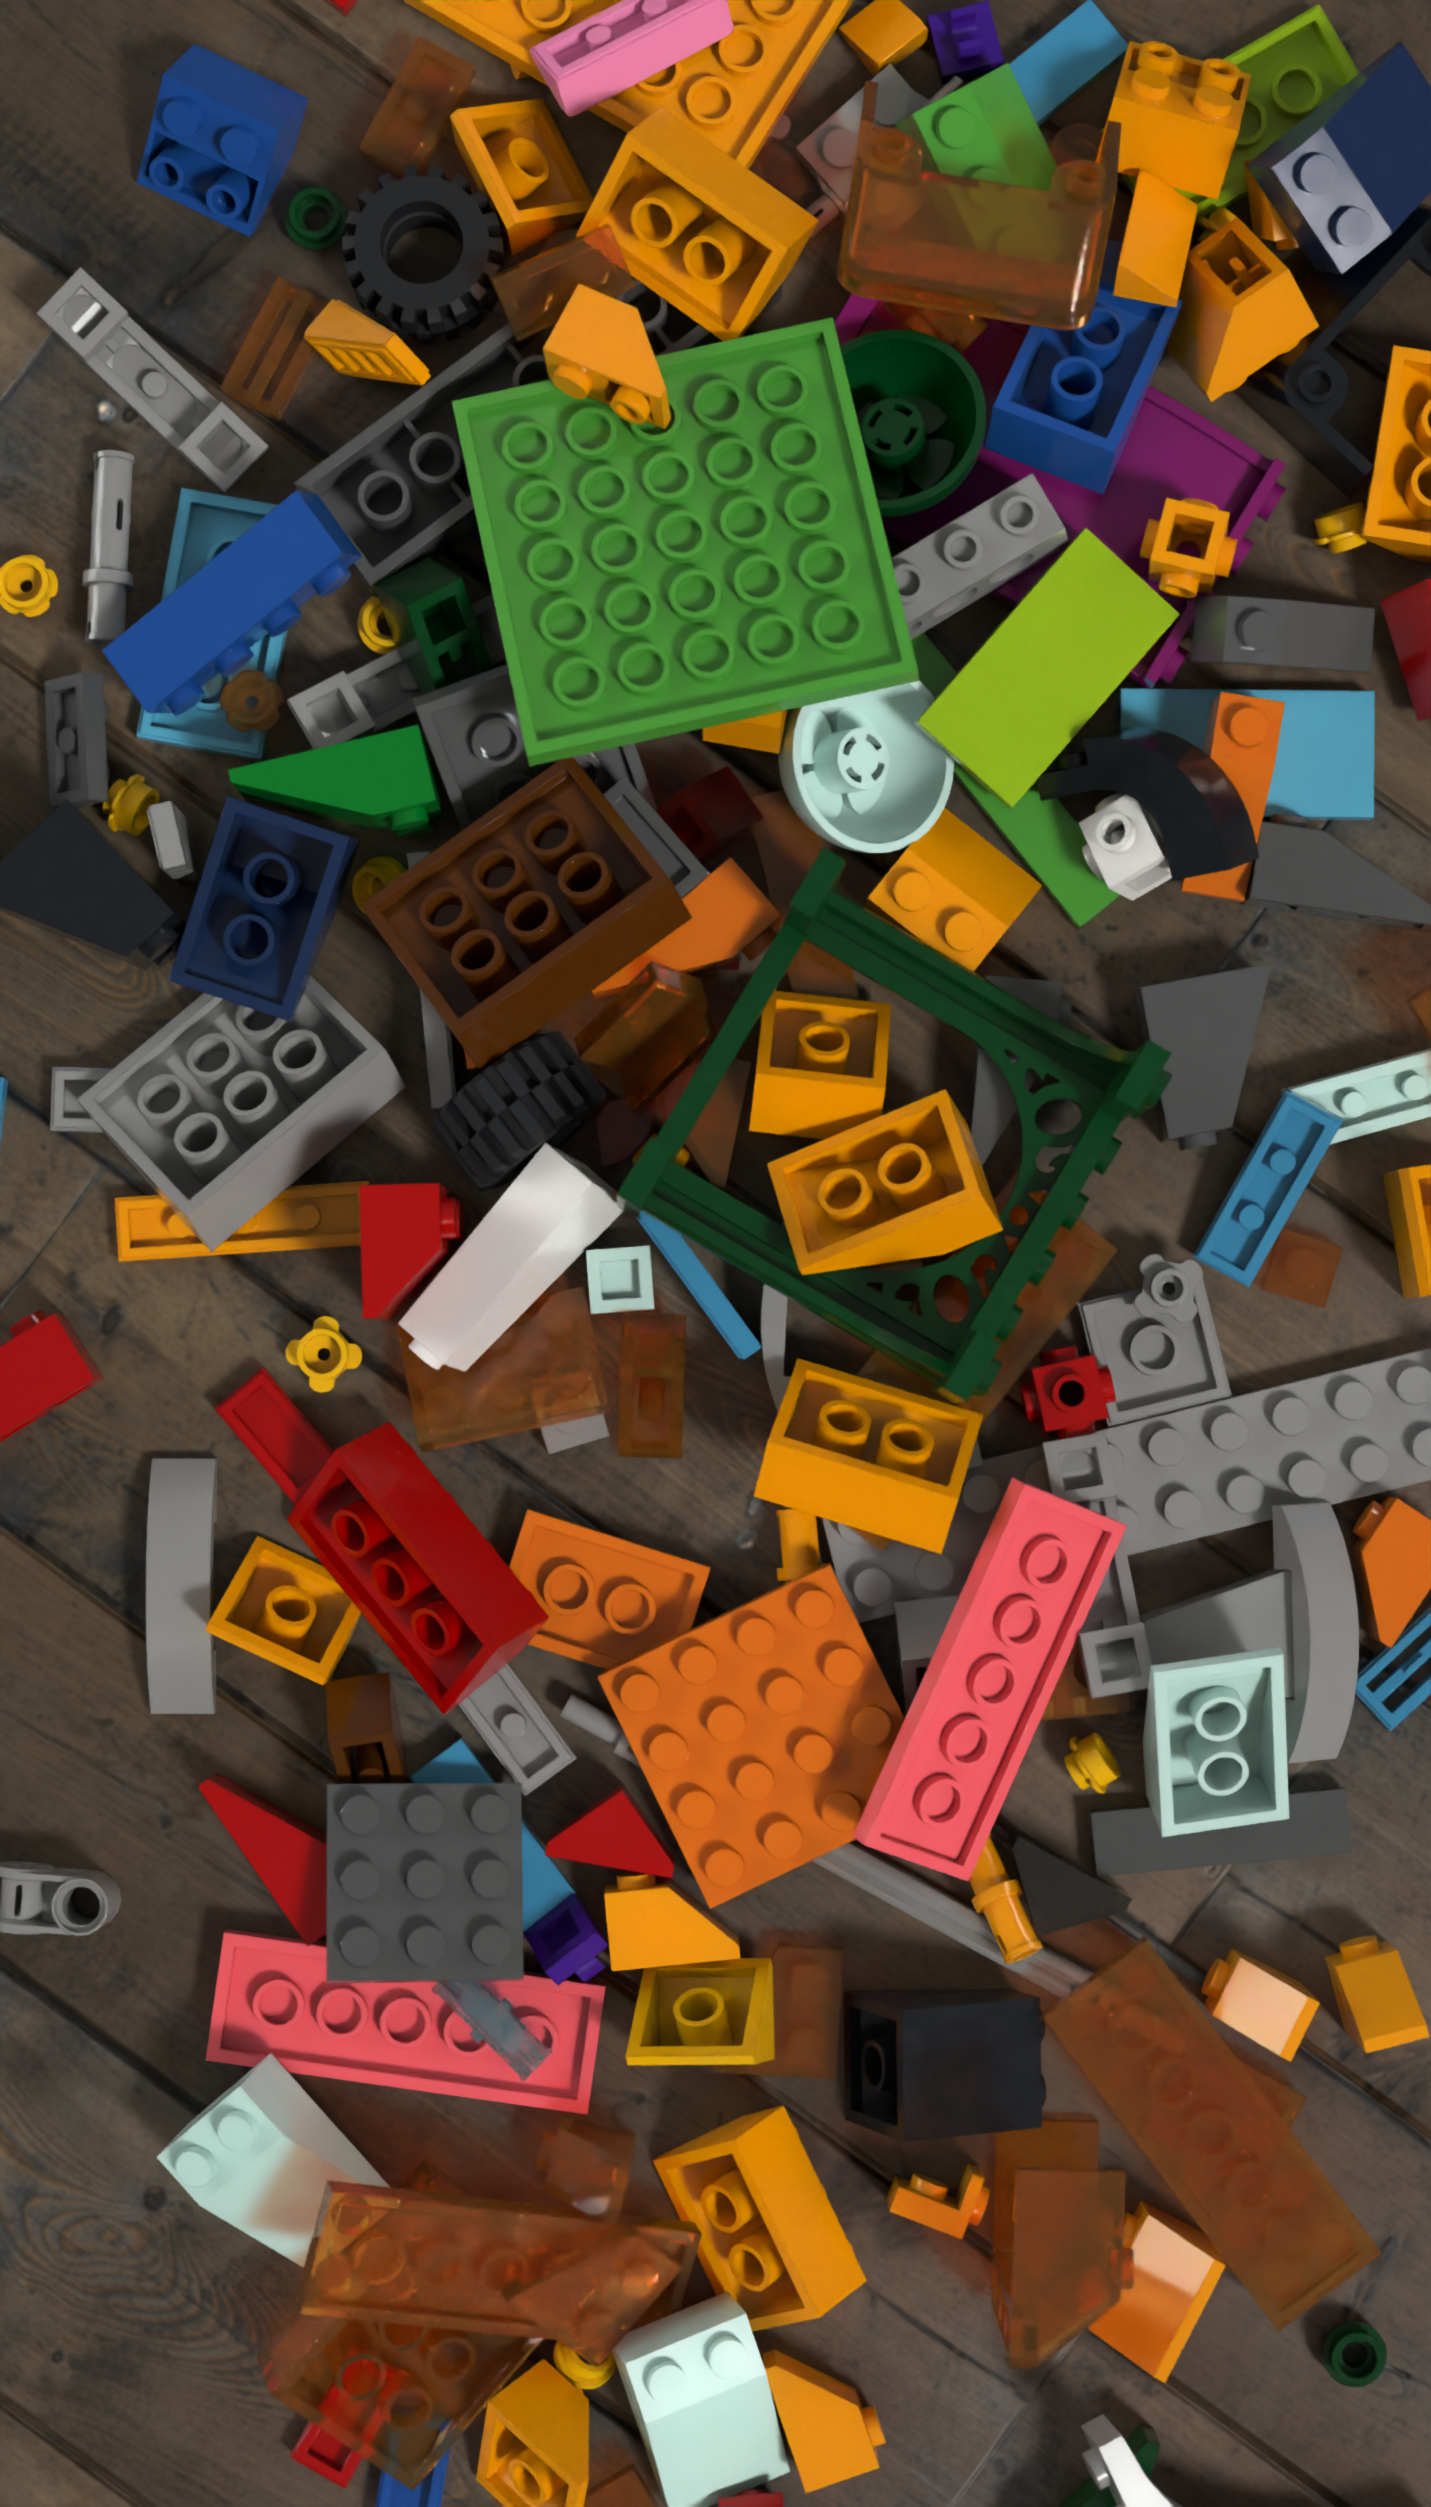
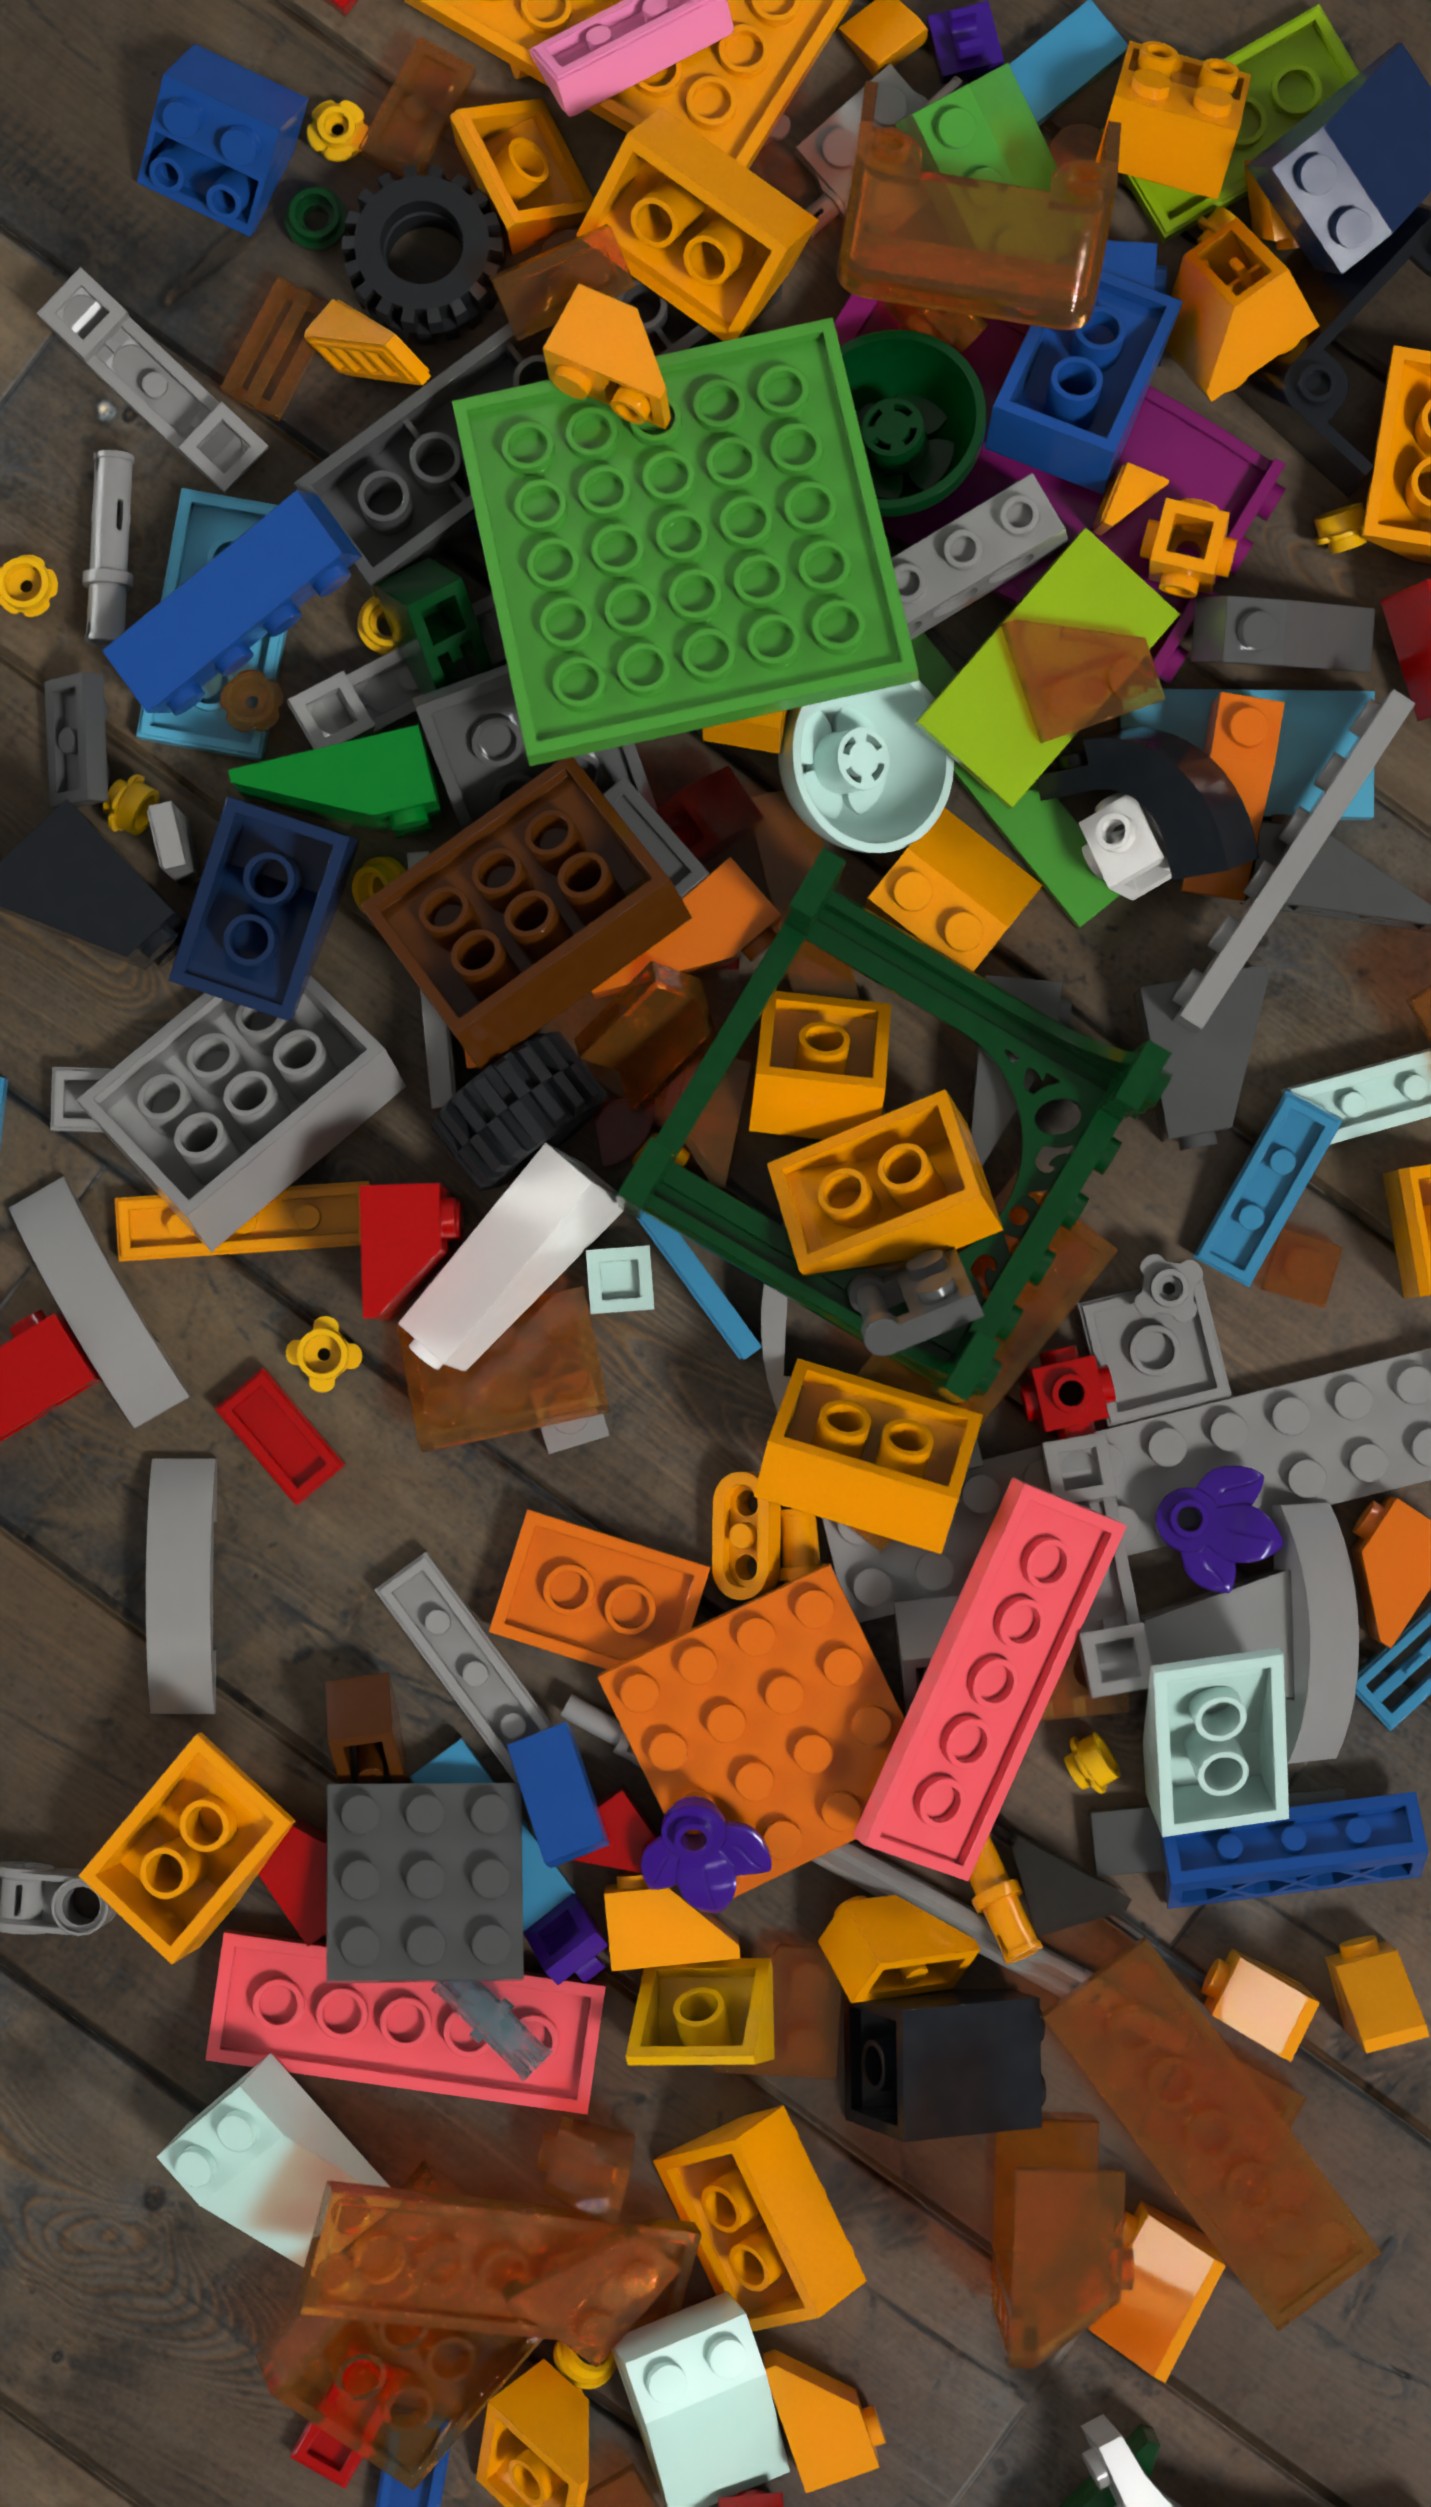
light orange slope [205,1536,362,1685] -> none
red slope [286,1422,549,1715] -> none
clear orange slope [618,1312,687,1459] -> none
light orange bracket [886,2163,990,2239] -> none
light orange slope [1113,170,1198,307] -> none
dark green plate [1321,2320,1387,2387] -> none
none -> light grey slope [8,1176,191,1428]
none -> light orange slope [79,1732,296,1965]
none -> yellow plate [306,100,369,162]
none -> blue tile [507,1722,610,1868]
none -> dark purple plate [641,1796,772,1914]
none -> light orange plate [712,1471,781,1600]
none -> light orange slope [818,1895,981,2003]
none -> dark grey plate [847,1247,984,1356]
none -> clear orange wing [1001,619,1166,743]
none -> light orange slope [1091,462,1170,536]
none -> dark purple plate [1155,1466,1283,1593]
none -> blue fence [1159,1791,1429,1909]
none -> light grey plate [1172,689,1416,1035]

